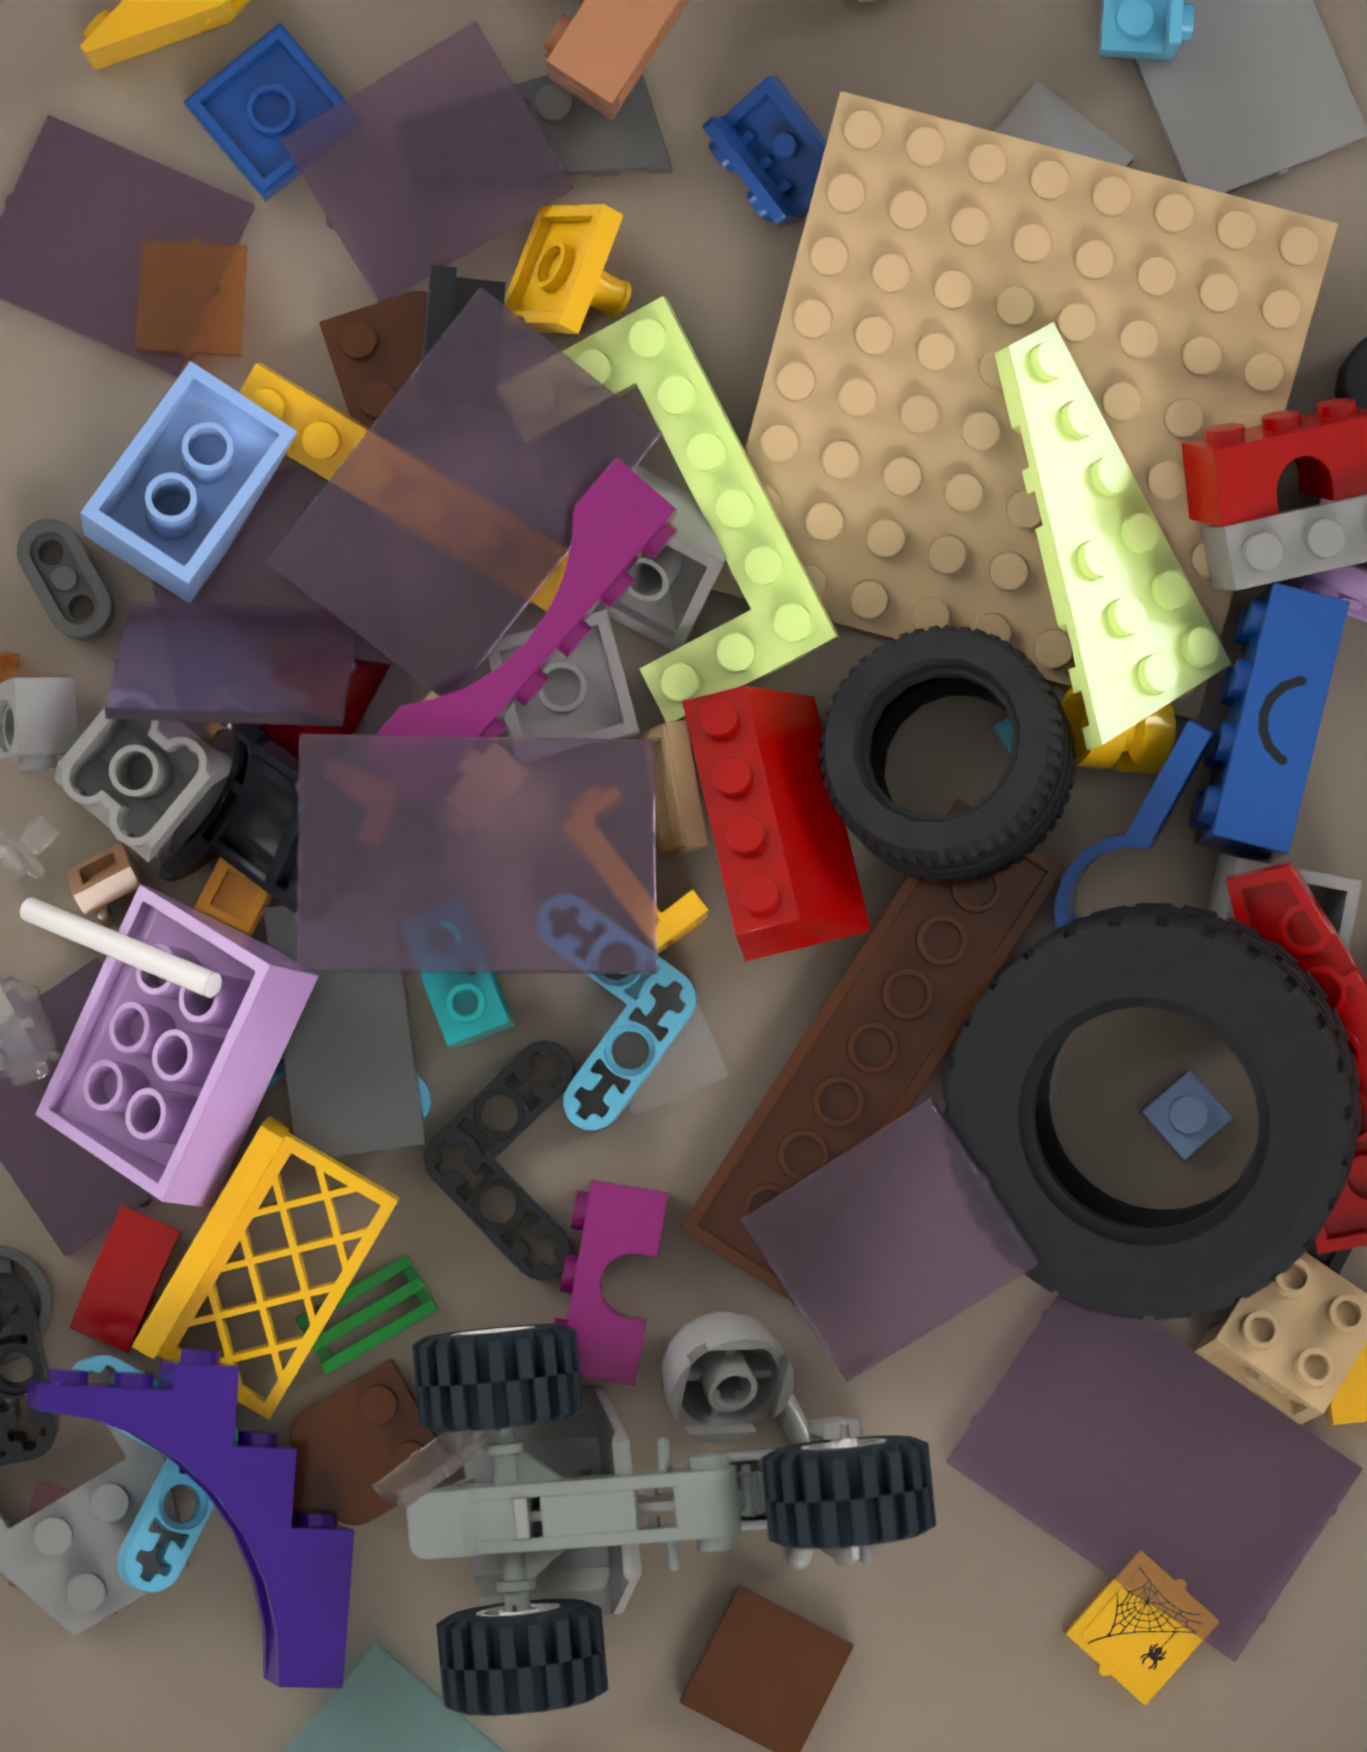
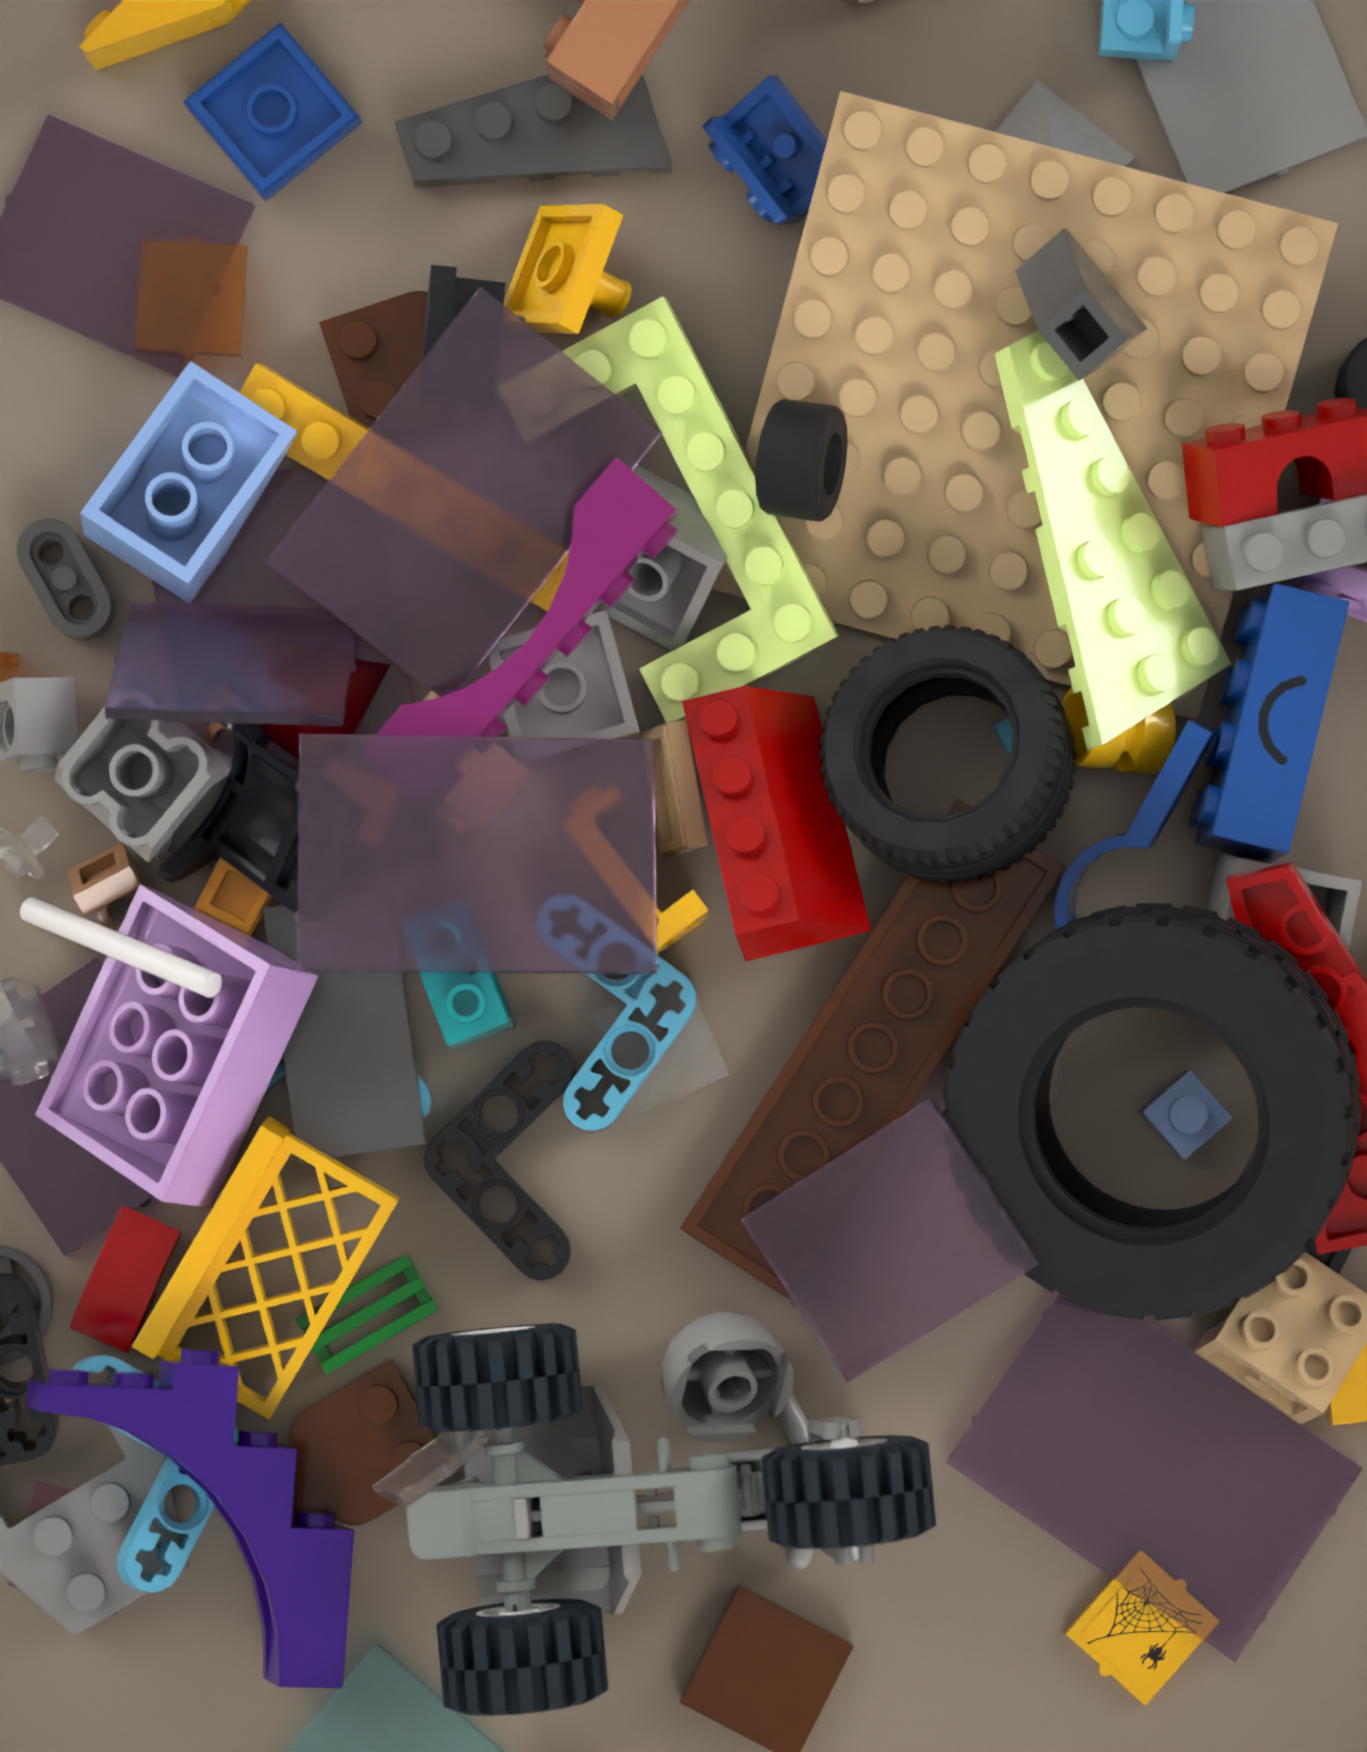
clear purple piece [281,21,574,302] -> none
magenta arch [554,1179,668,1386] -> none
none -> black tyre [755,399,848,522]
none -> dark grey slope [1015,228,1148,381]

